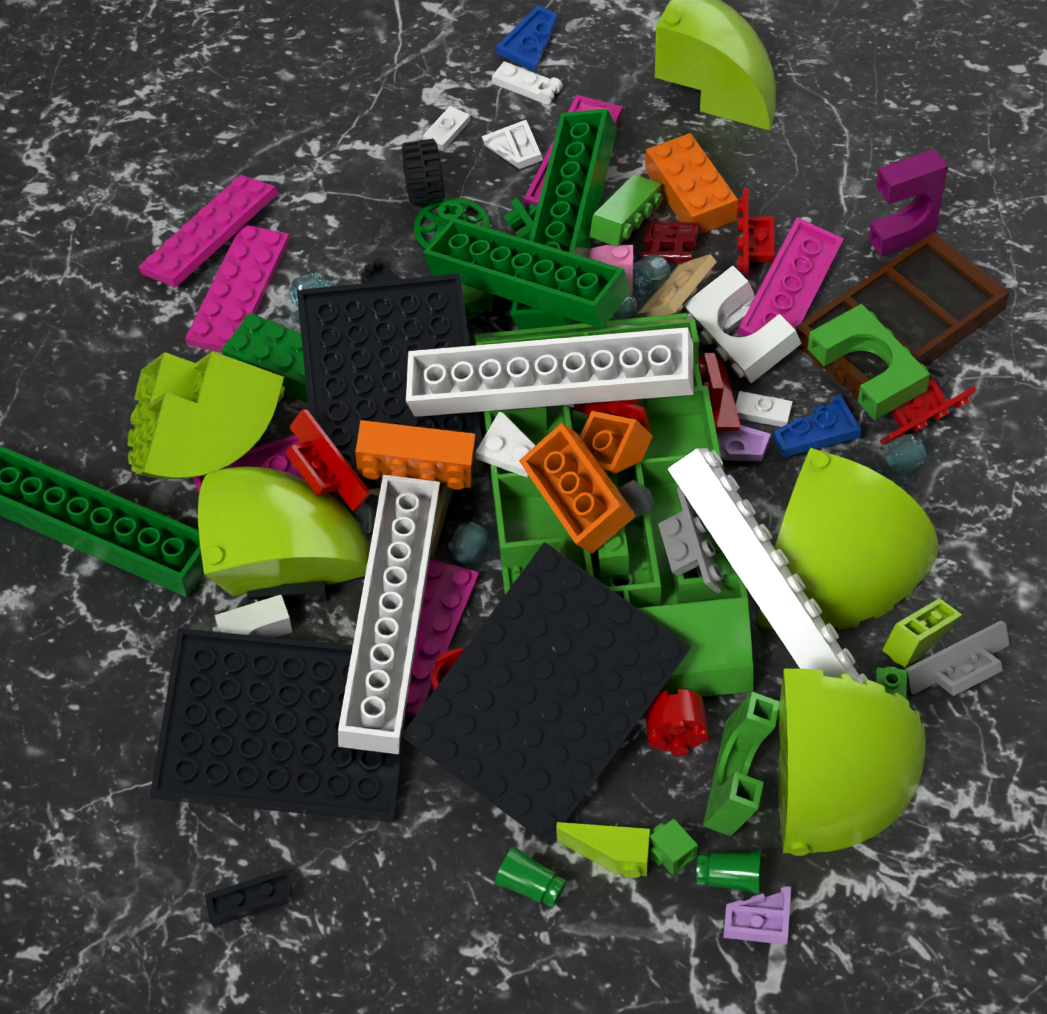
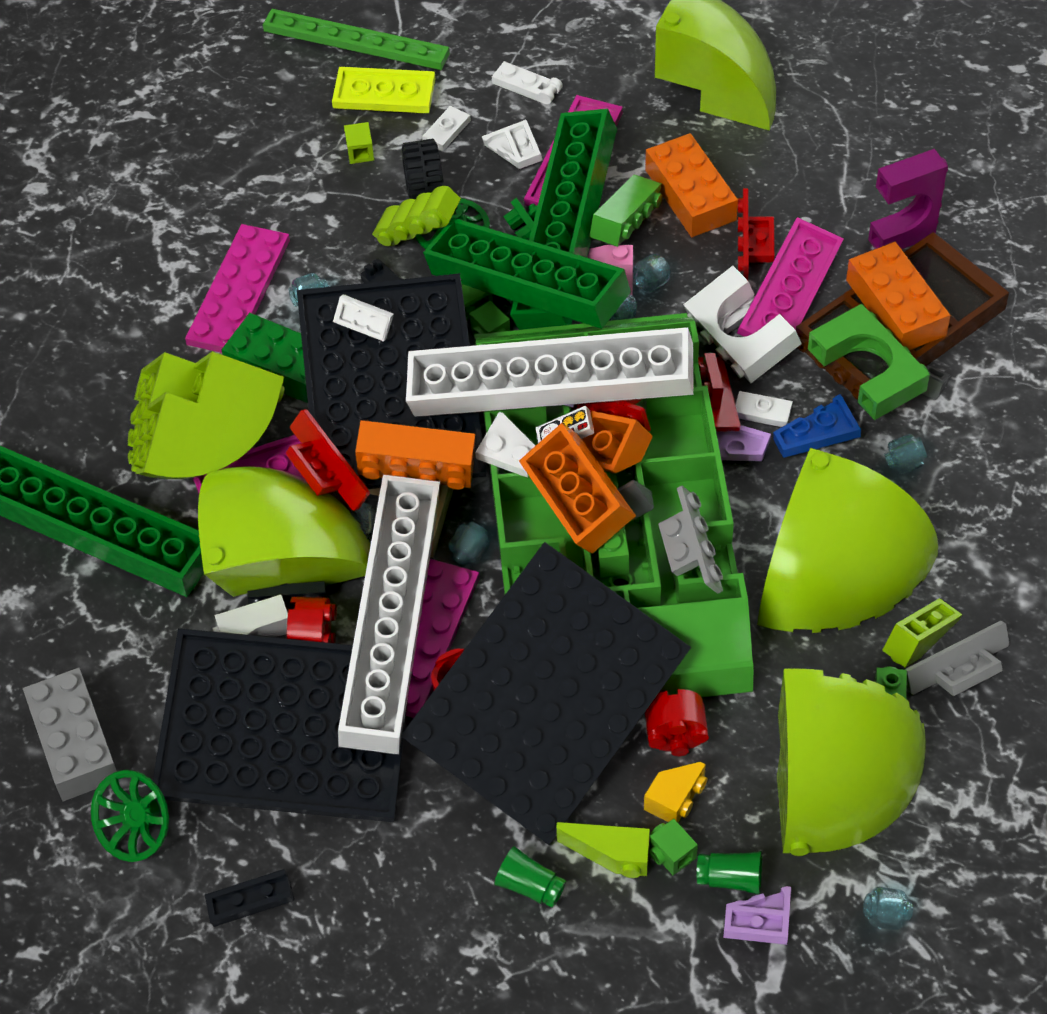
dark pink plate [139,175,278,287] -> none
blue wing [496,5,557,72] -> none
tan plate [637,254,716,318] -> none
dark red plate [641,222,700,264] -> none
white brick [668,448,868,683] -> none
bright green arch [703,692,780,836] -> none
red bracket [879,378,977,445] -> none
none -> light grey brick [23,668,120,801]
none -> green wheel [91,770,169,862]
none -> bright green plate [263,9,450,70]
none -> red brick [287,596,337,643]
none -> neon yellow plate [332,67,435,113]
none -> white plate [333,294,394,341]
none -> lime brick [344,122,374,164]
none -> lime brick [372,186,461,246]
none -> bright green brick [469,300,510,335]
none -> tile [536,406,594,443]
none -> yellow slope [644,762,708,822]
none -> orange brick [846,241,951,350]
none -> clear light blue head [863,886,913,930]

